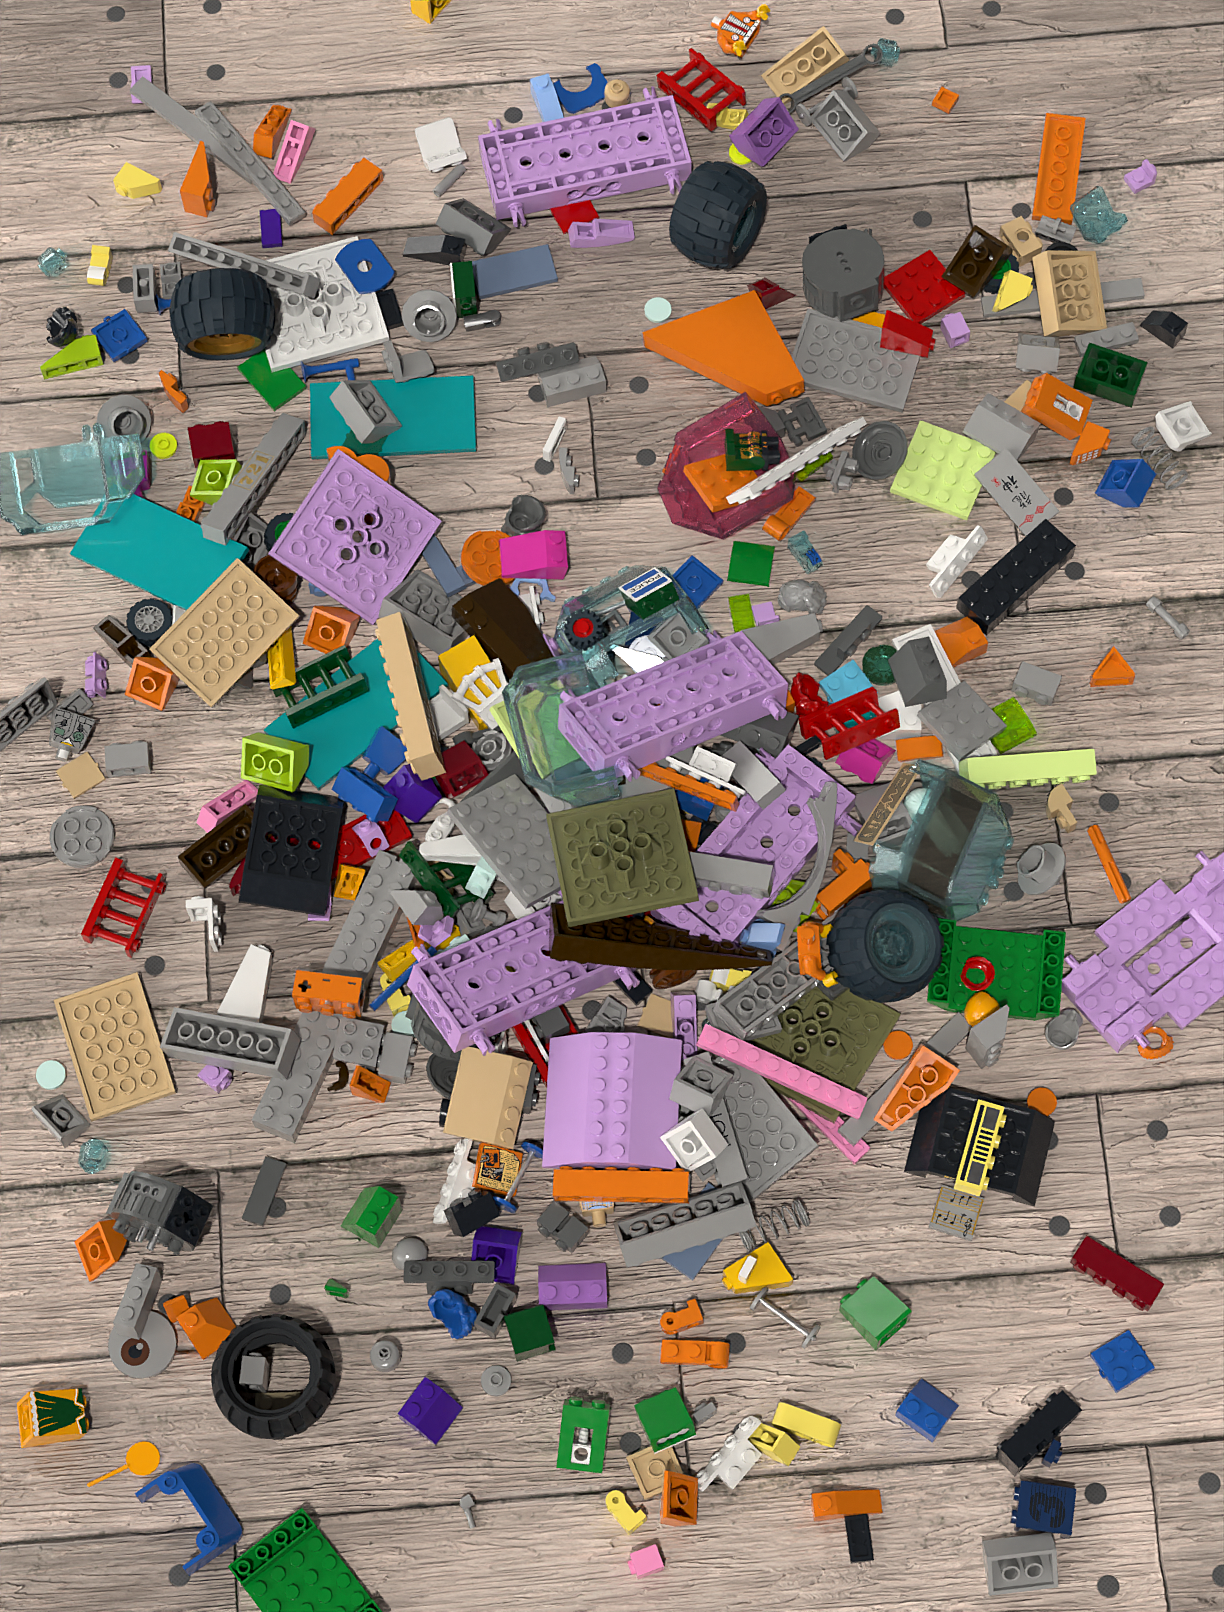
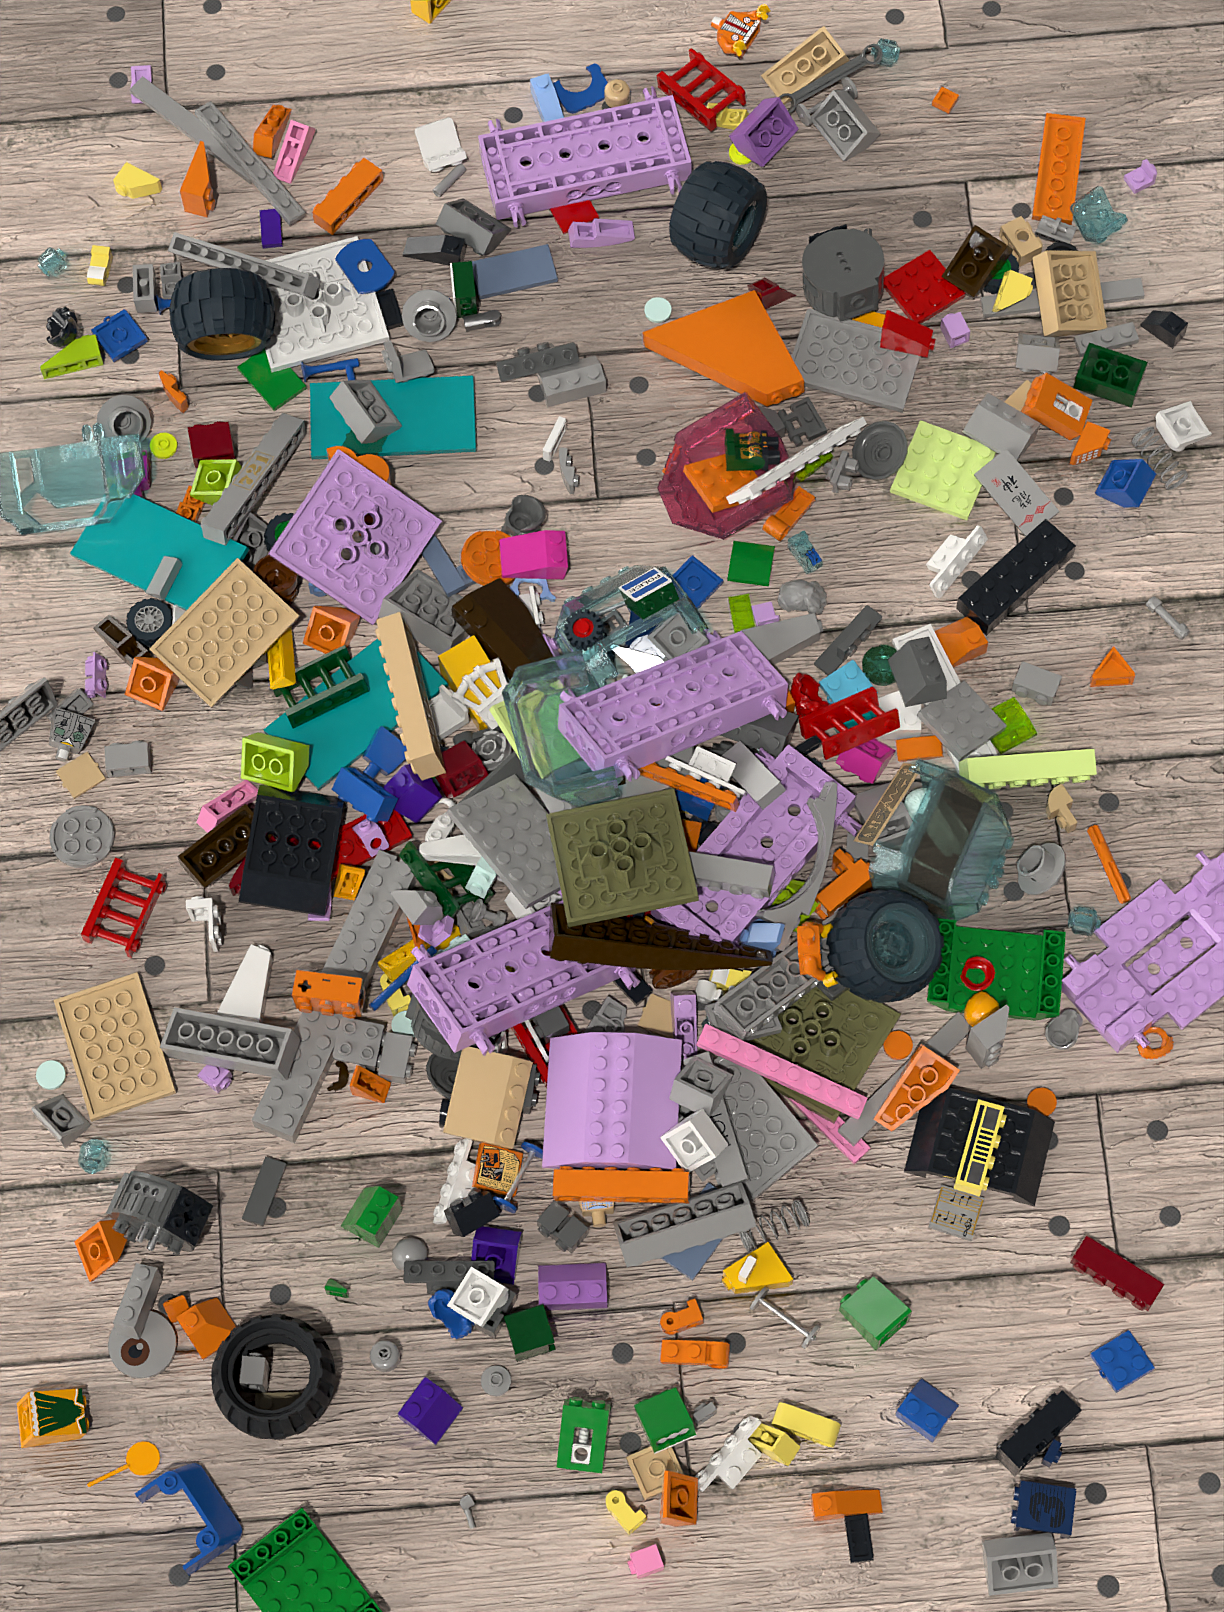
none -> light grey slope [145,556,182,600]
none -> white slope [447,1267,509,1328]
none -> clear light blue head [1068,906,1101,936]

